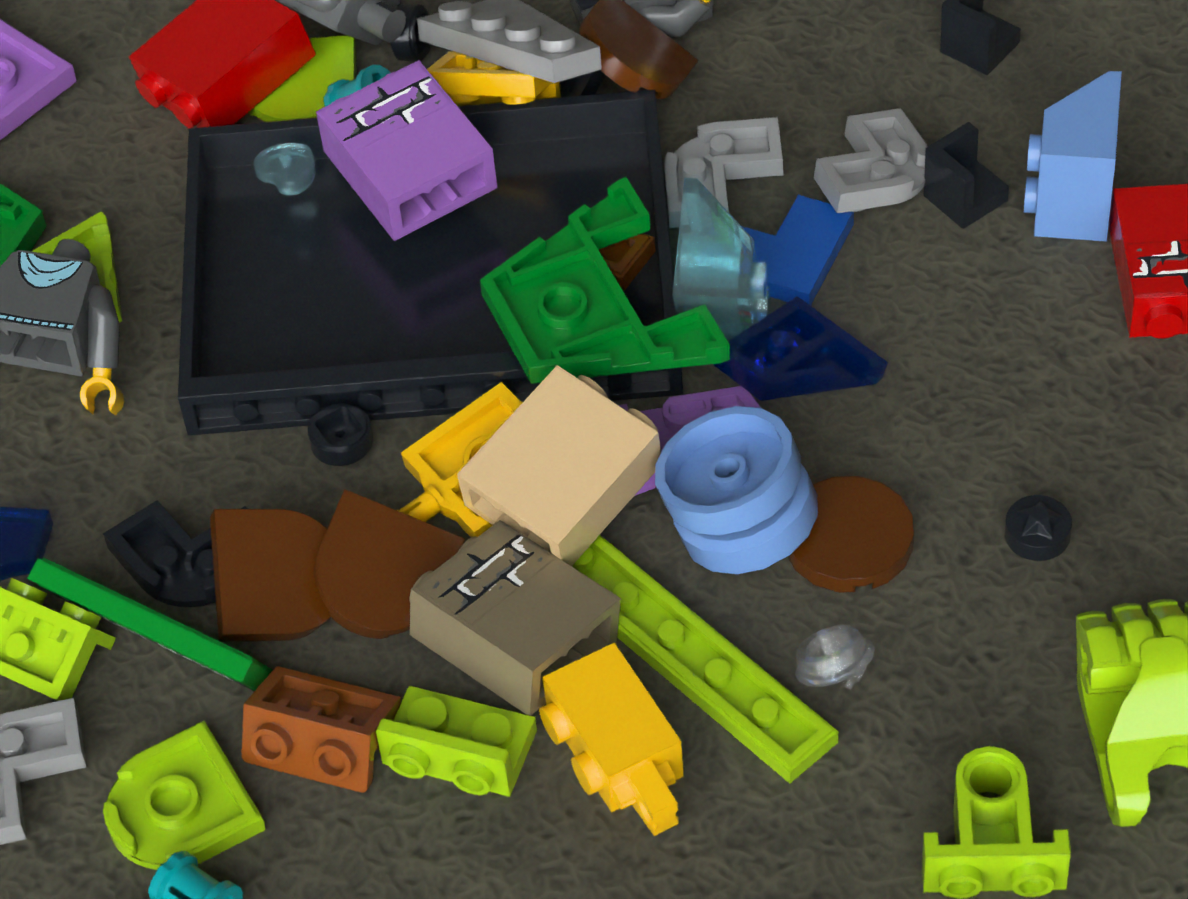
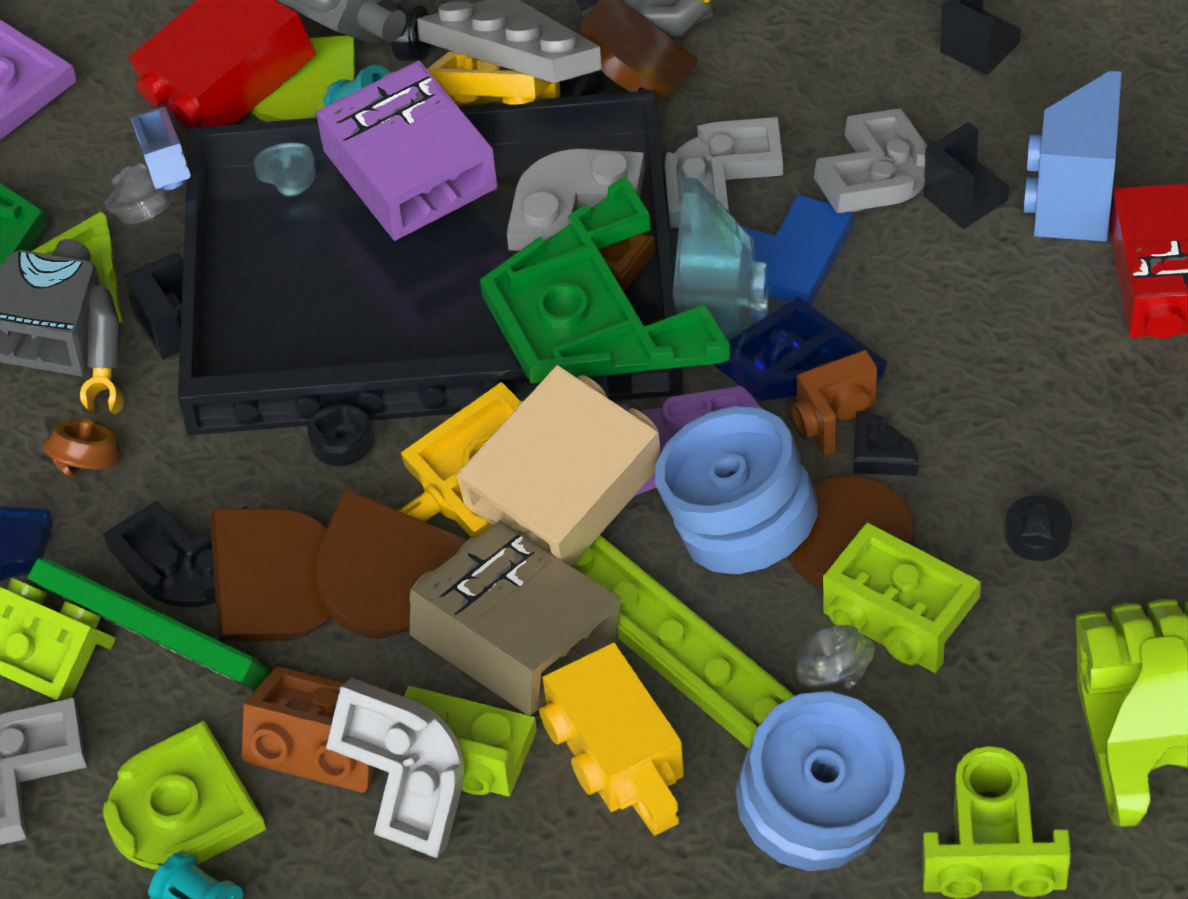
none -> dark orange hat [43,419,121,478]
none -> clear hat [105,164,173,224]
none -> black bracket [124,253,183,360]
none -> medium blue piece [131,106,191,190]
none -> plate [326,678,464,858]
none -> light grey plate [507,149,645,251]
none -> medium blue wheel [735,691,905,871]
none -> dark orange bracket [791,350,877,457]
none -> lime bracket [823,522,981,673]
none -> black tile [853,412,918,476]

